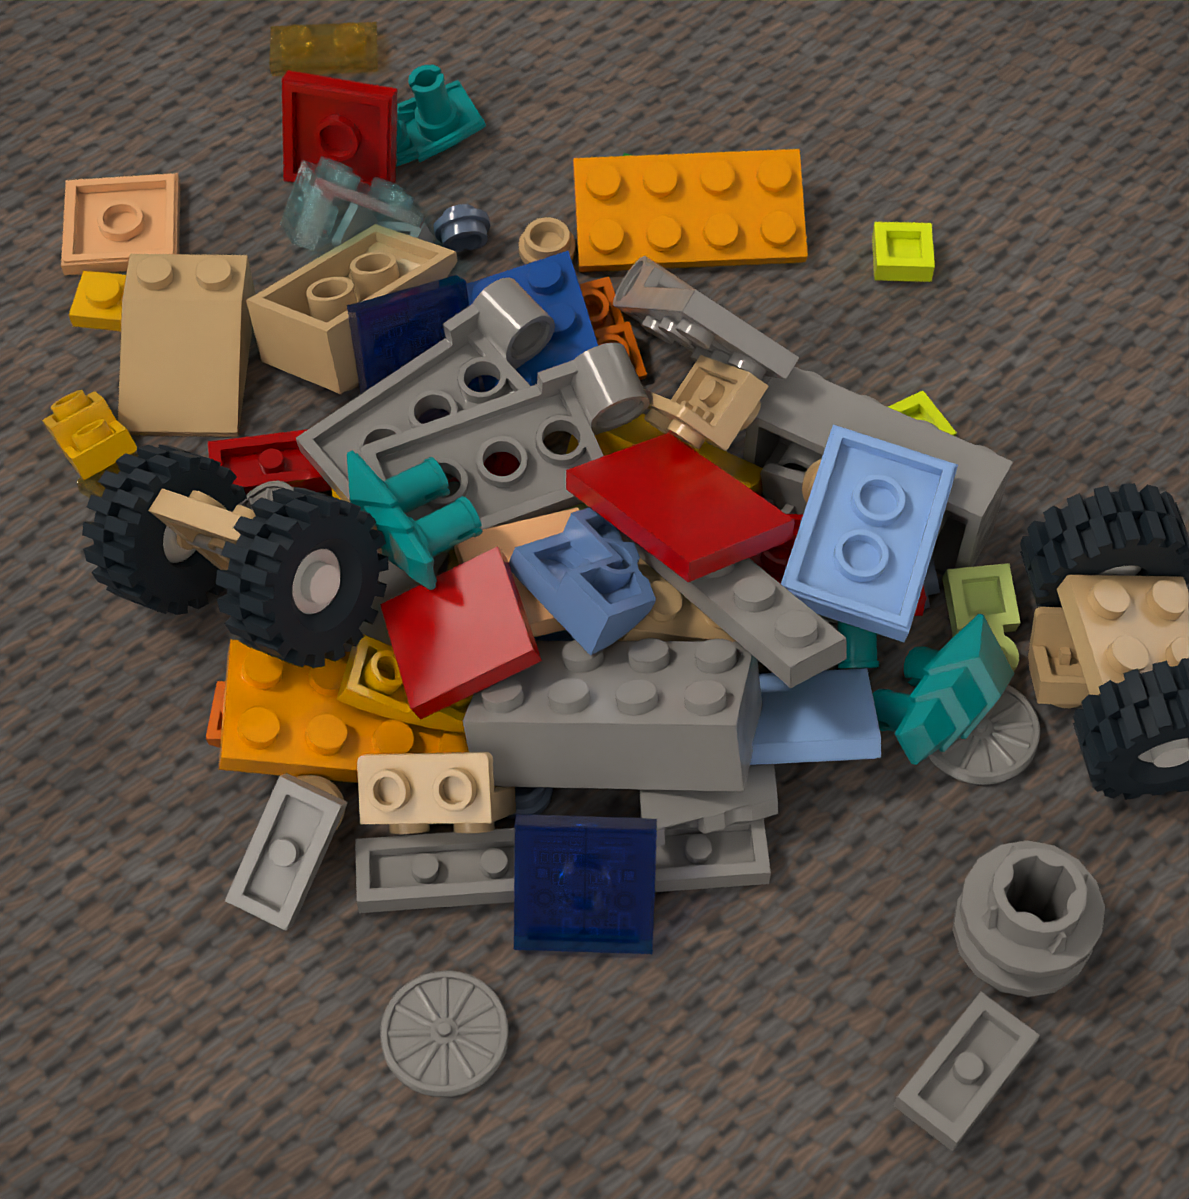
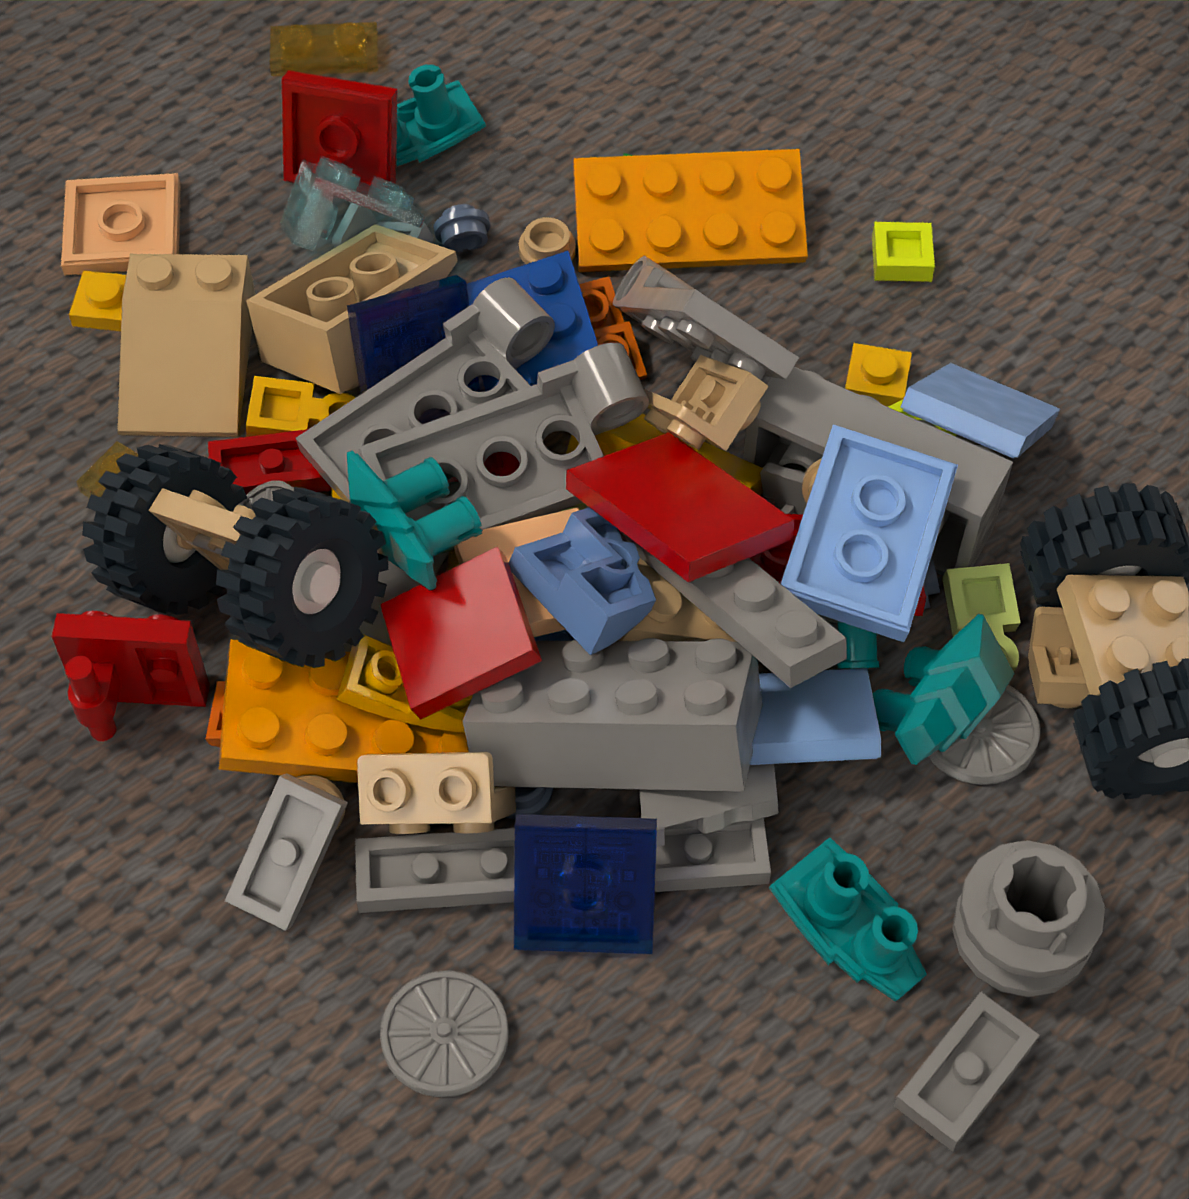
yellow slope [42,390,137,480] -> none
none -> red plate [51,611,210,741]
none -> yellow plate [246,376,355,437]
none -> teal connector [769,837,927,1002]
none -> yellow plate [845,343,912,407]
none -> light blue tile [900,363,1060,459]

